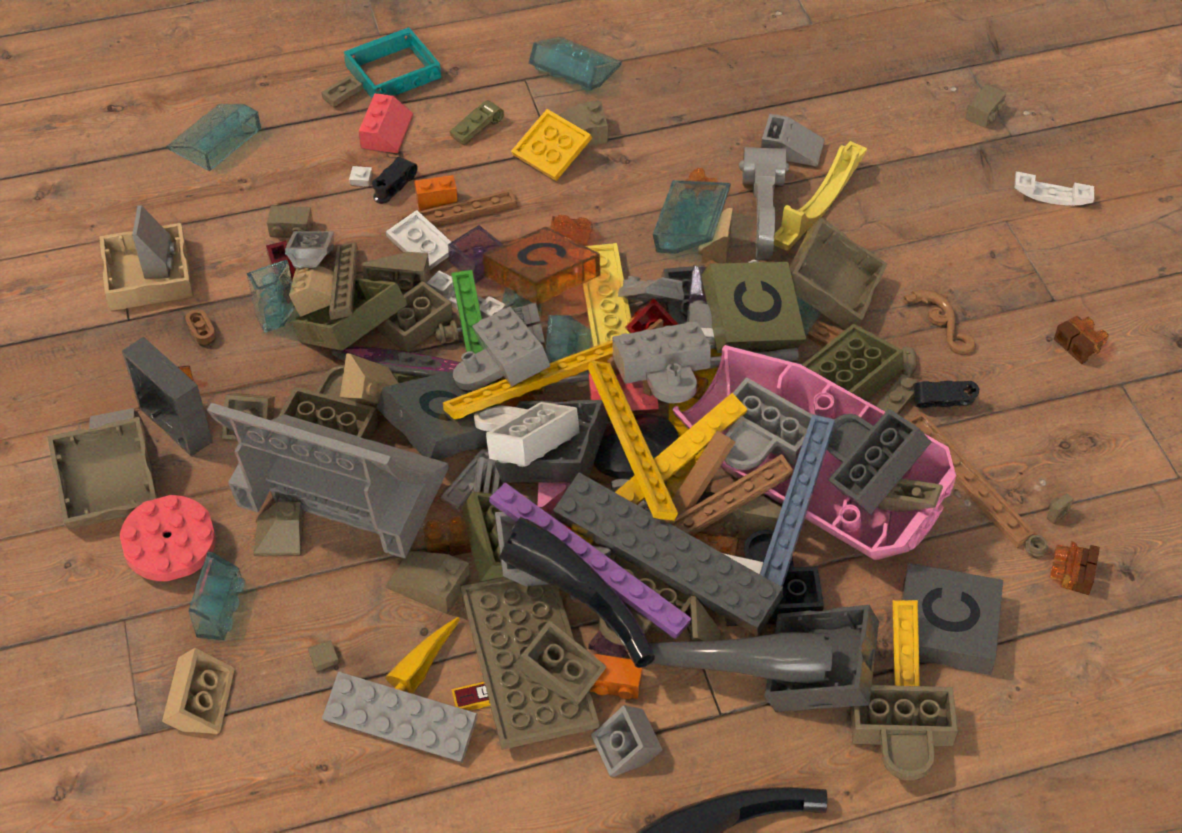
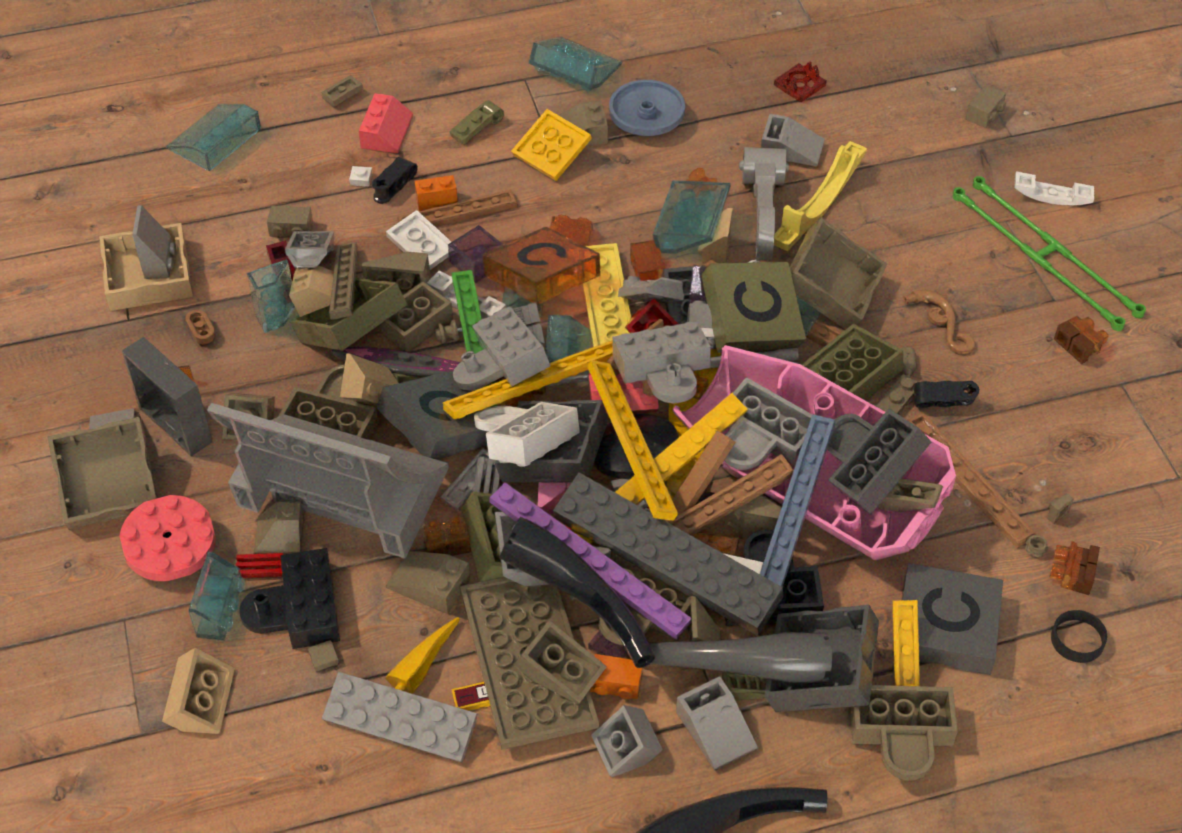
teal window [344,27,441,99] -> none
none -> red tile [235,553,284,578]
none -> black brick [239,548,340,649]
none -> sand blue dish [609,80,685,136]
none -> clear orange brick [630,240,666,281]
none -> light grey slope [676,676,758,771]
none -> olive slope [722,672,767,701]
none -> clear red piece [774,61,827,102]
none -> bright green bar [952,176,1146,331]
none -> black tyre [1051,610,1107,663]

